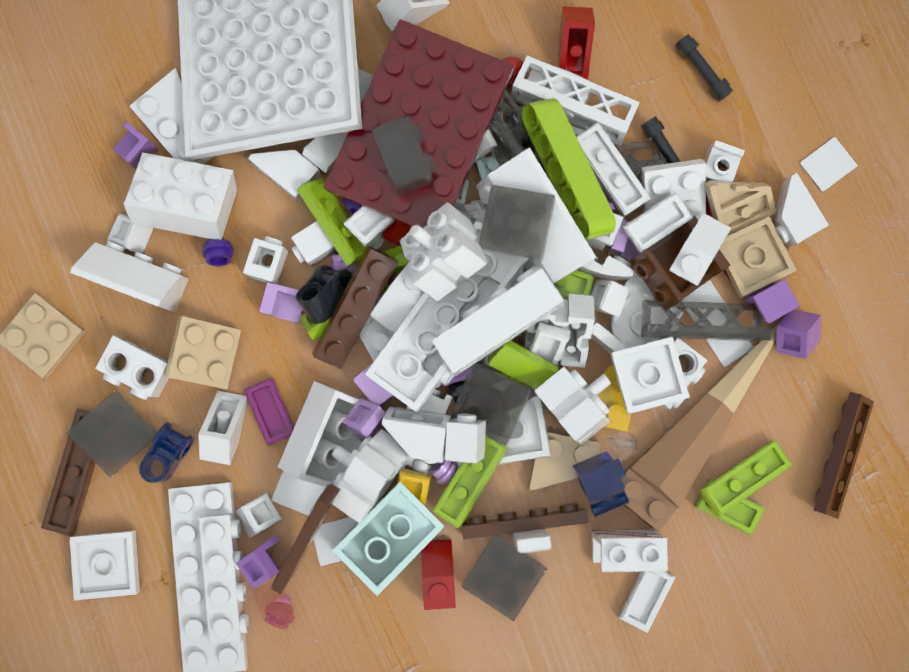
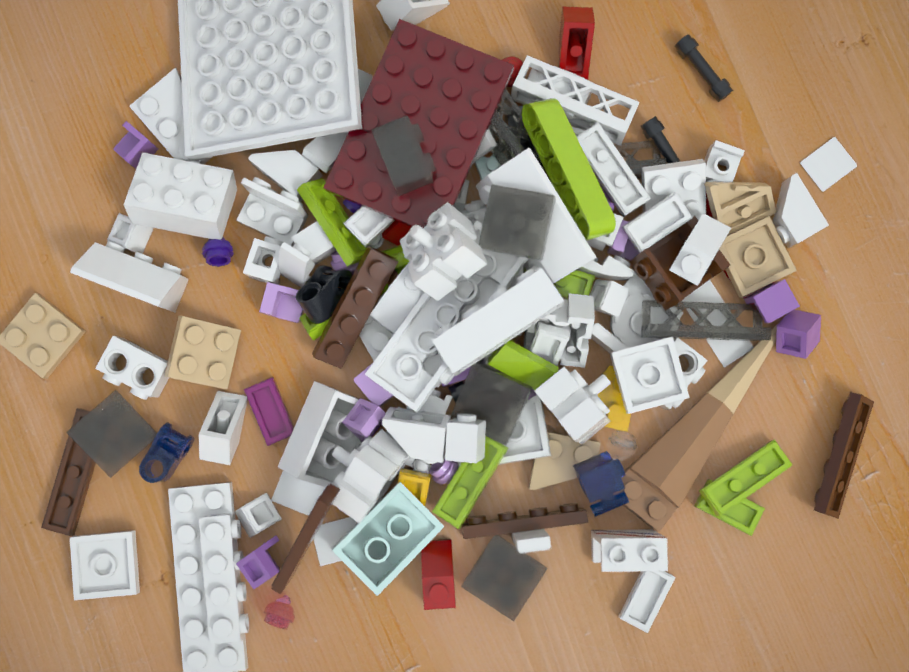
none -> white bracket [237,177,308,247]
none -> white slope [278,242,315,287]

